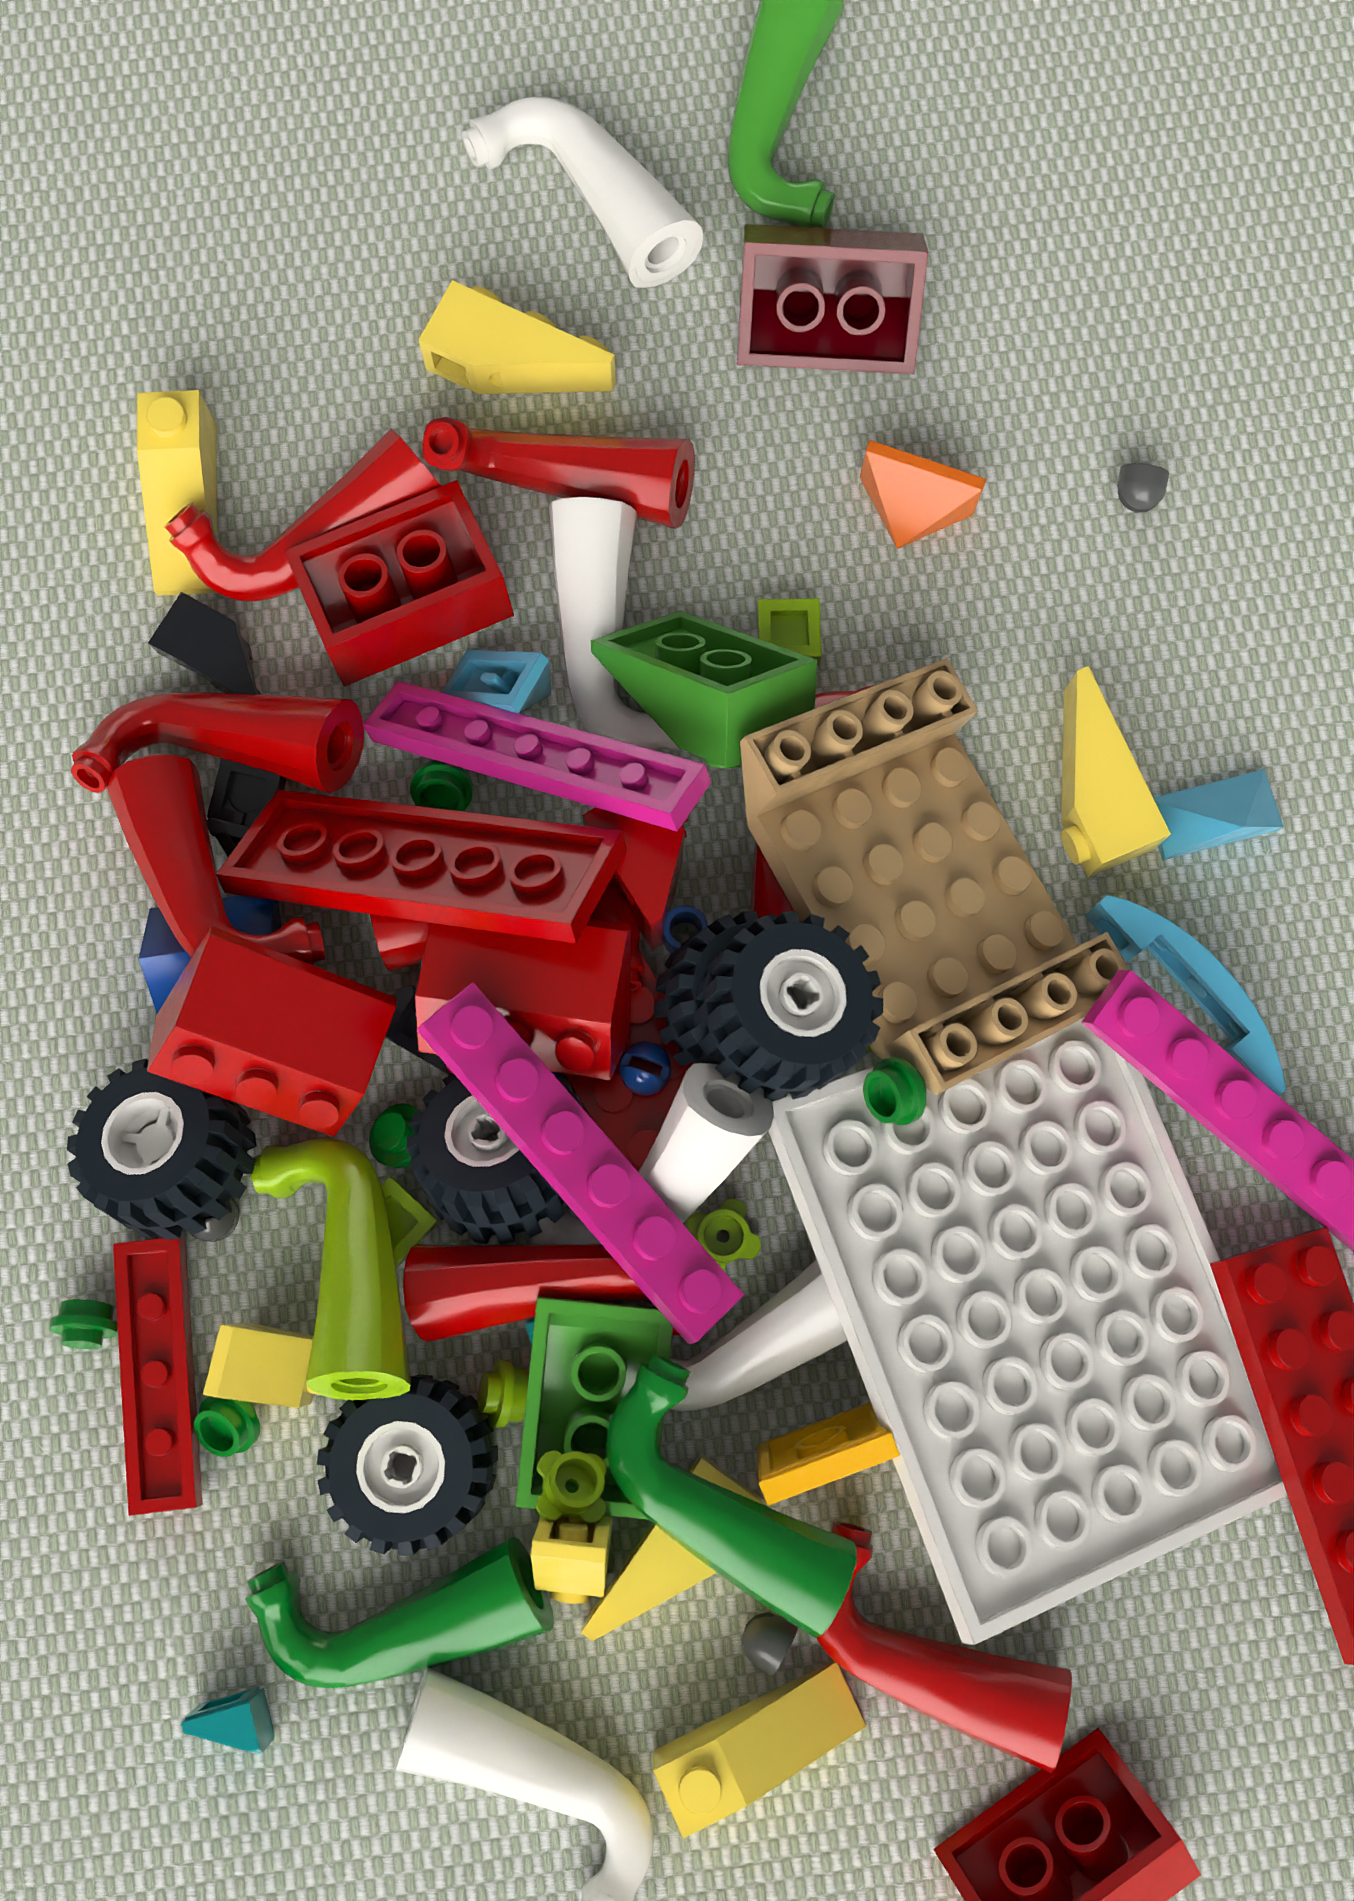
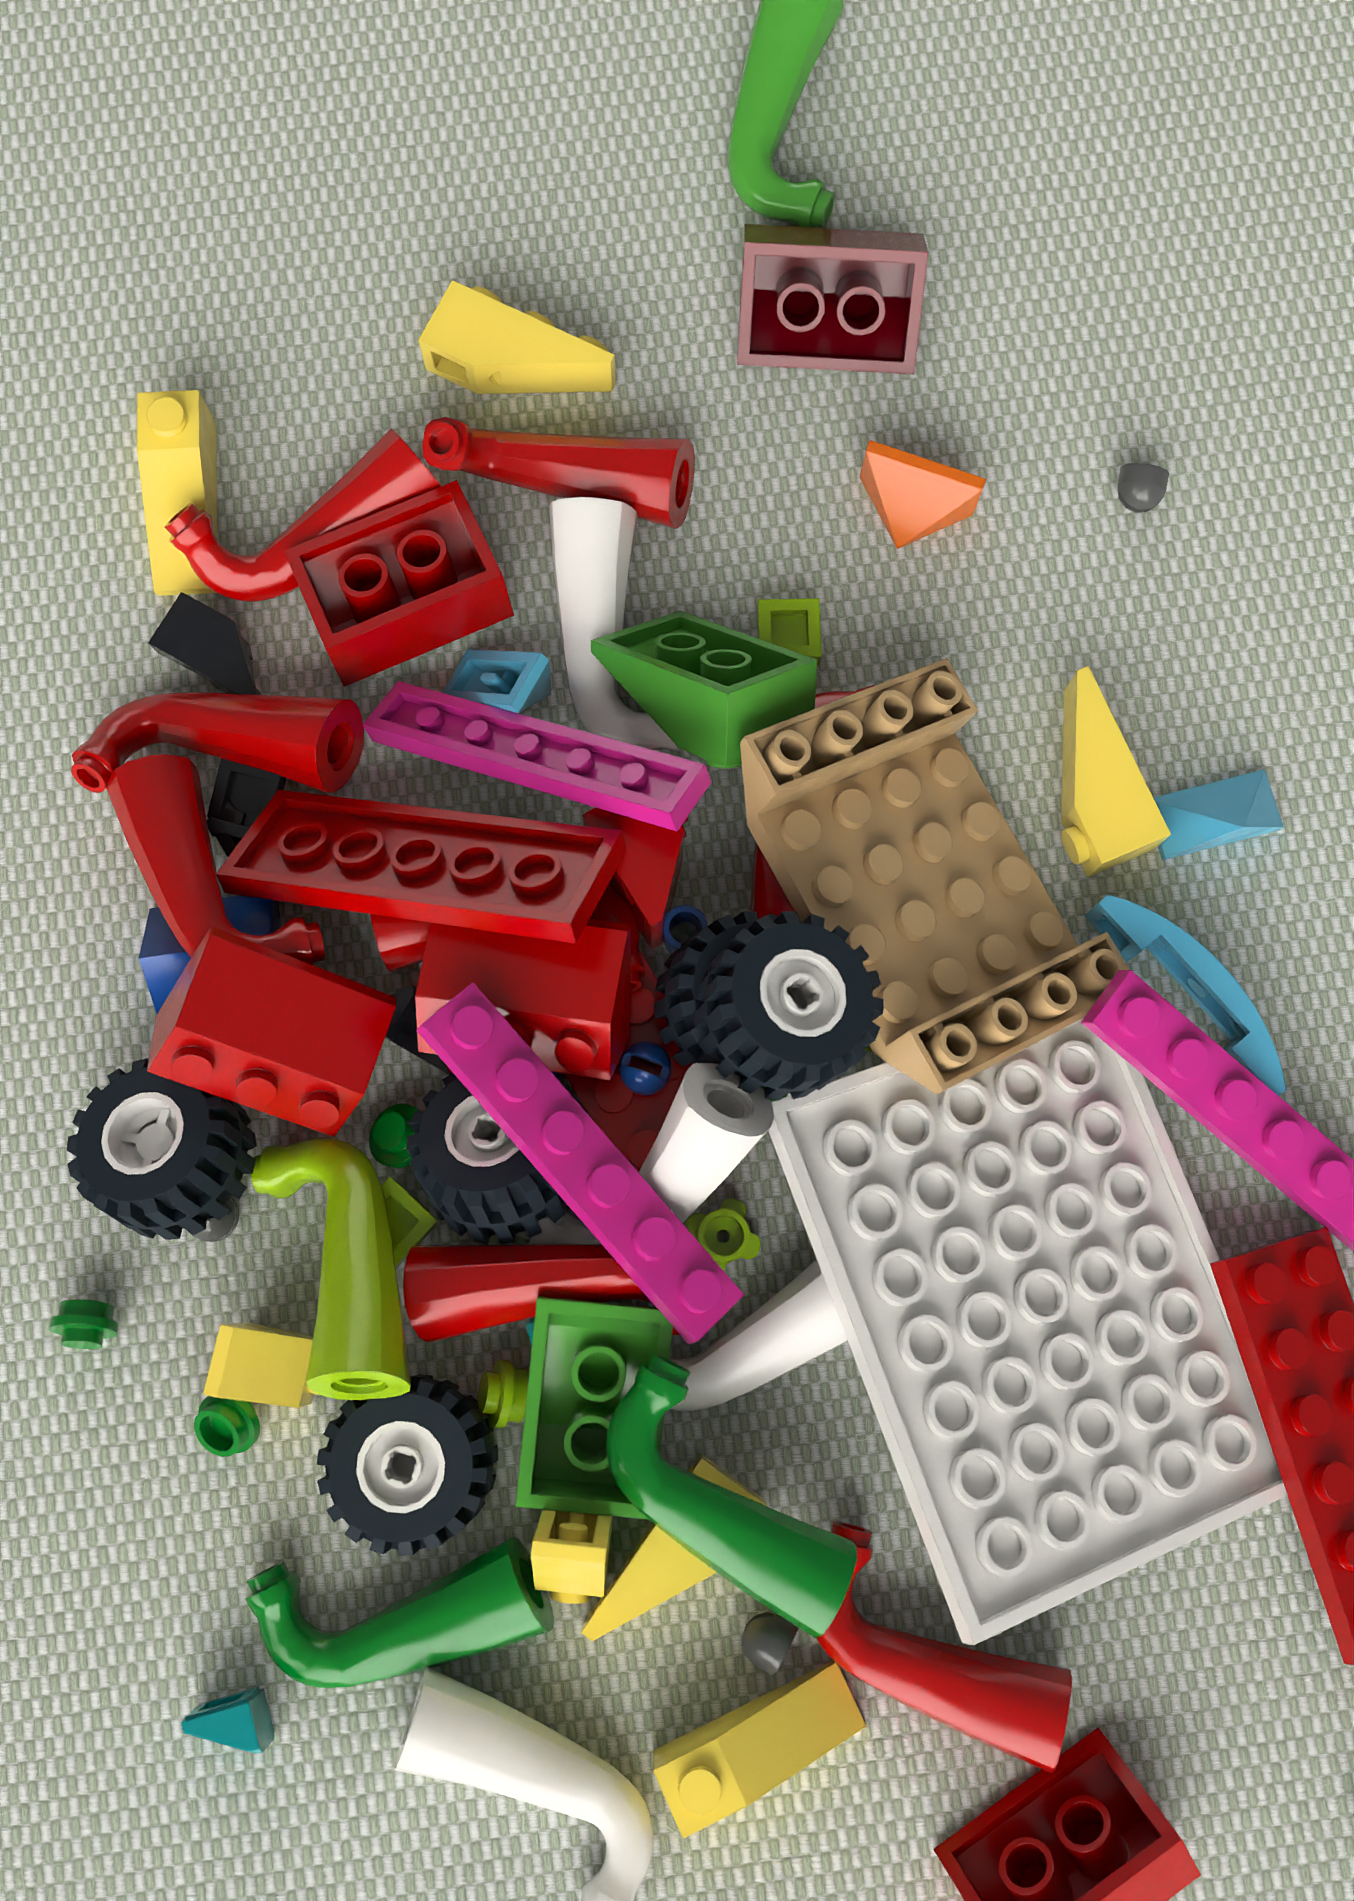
red plate [113,1236,203,1516] -> none
green plate [410,760,473,812] -> none
white animal [462,97,703,288] -> none
lime plate [536,1451,606,1524] -> none
yellow tile [756,1401,900,1506] -> none
green plate [863,1056,926,1125] -> none

